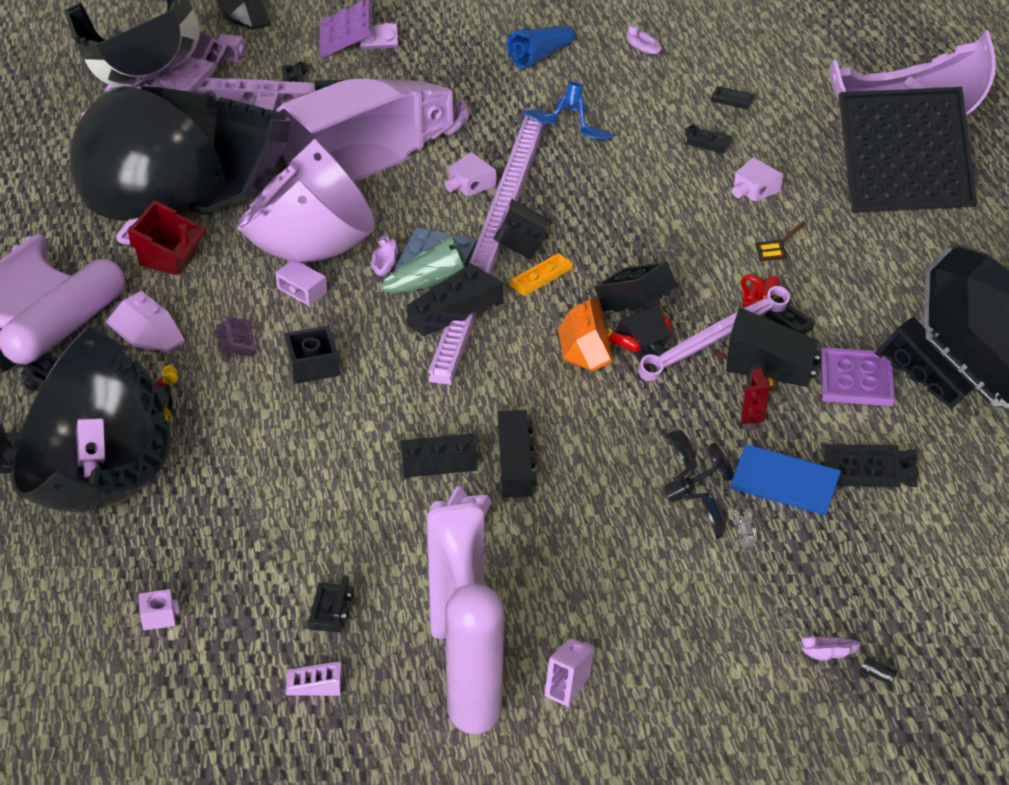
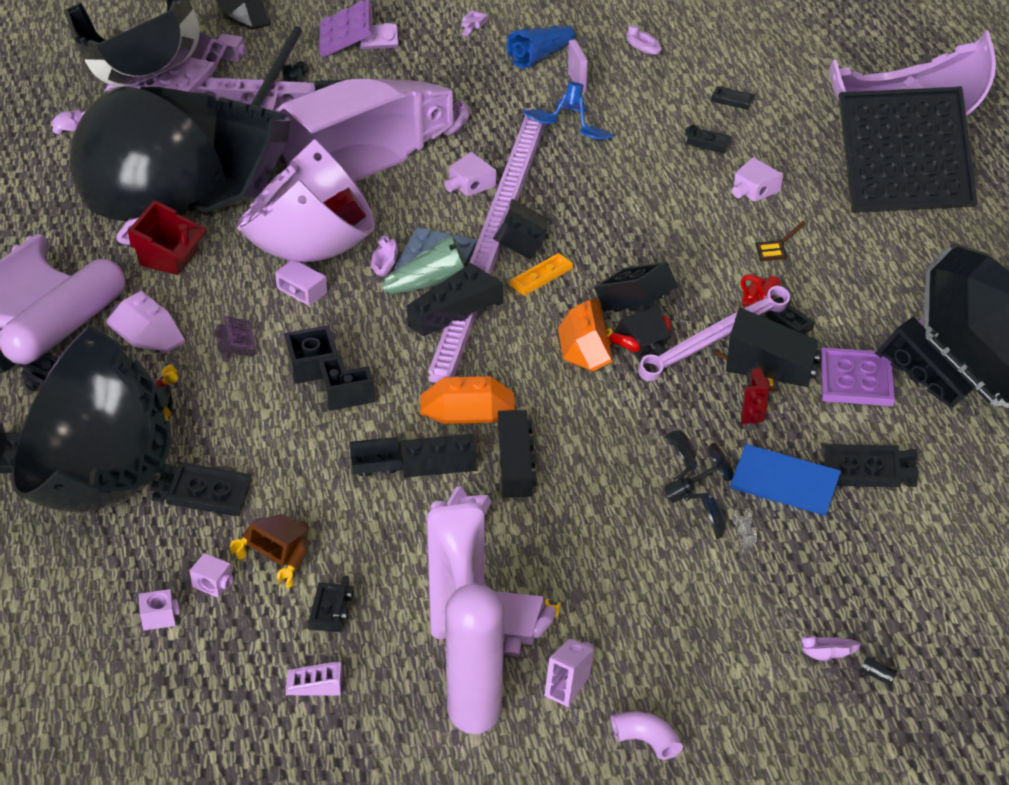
lavender torso [76,419,105,479] -> none
none -> lavender arm [52,109,85,134]
none -> black tile [151,462,252,516]
none -> lavender brick [190,553,233,598]
none -> reddish brown torso [230,514,309,588]
none -> black piece [251,26,302,107]
none -> black brick [318,355,375,411]
none -> dark red brick [322,187,366,225]
none -> black bracket [349,437,402,476]
none -> orange wedge [420,376,515,424]
none -> lavender plate [461,10,488,37]
none -> lavender torso [496,592,561,657]
none -> lavender tile [568,40,588,93]
none -> lavender cylinder [610,711,683,760]

